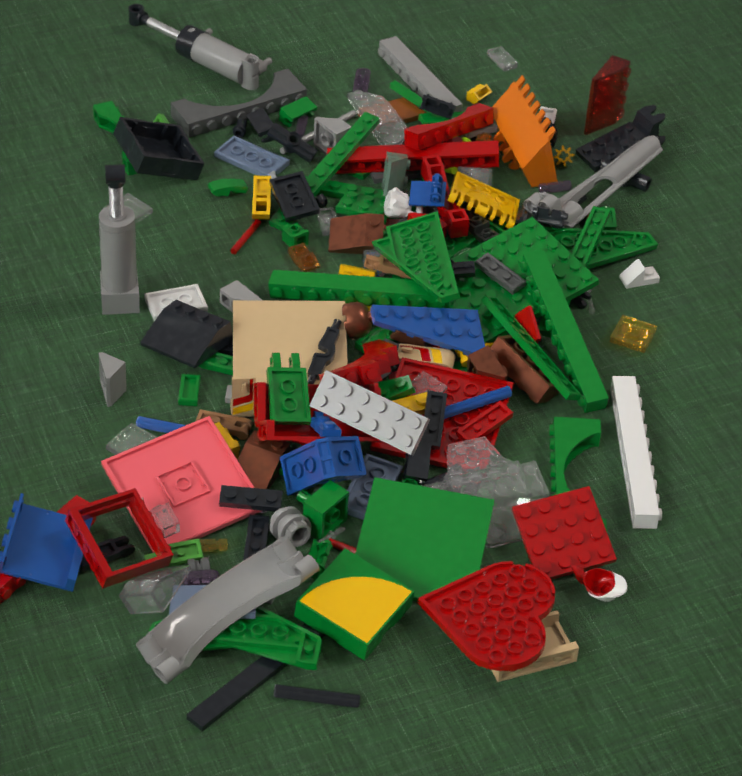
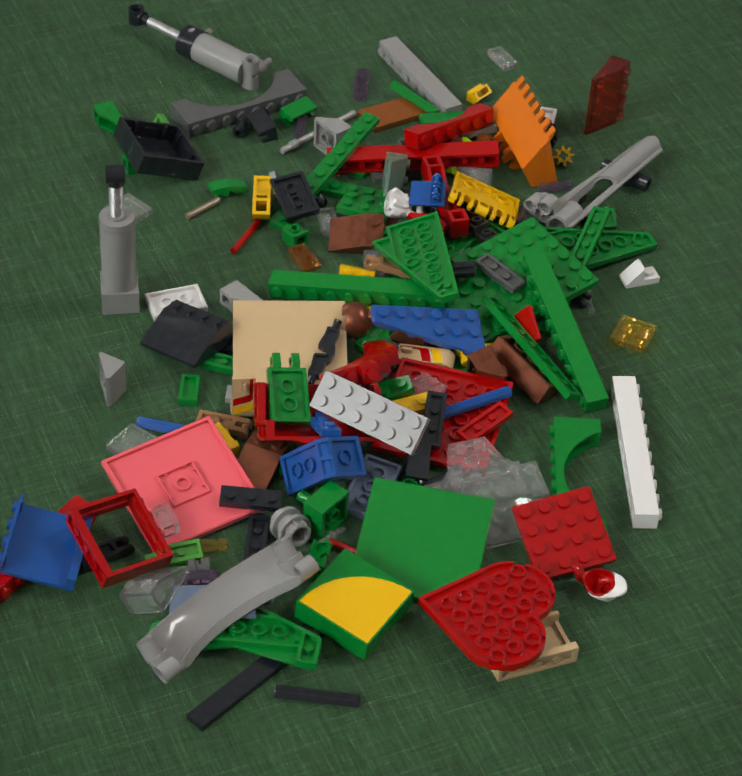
sand blue tile [214,136,289,176] -> none
black piece [267,122,318,163] -> none
clear plate [347,90,406,145] -> none
black hinge [420,94,457,119] -> none
black hinge [532,206,569,229] -> none
black hinge [576,105,665,172] -> none
none -> dark tan piece [185,197,221,220]

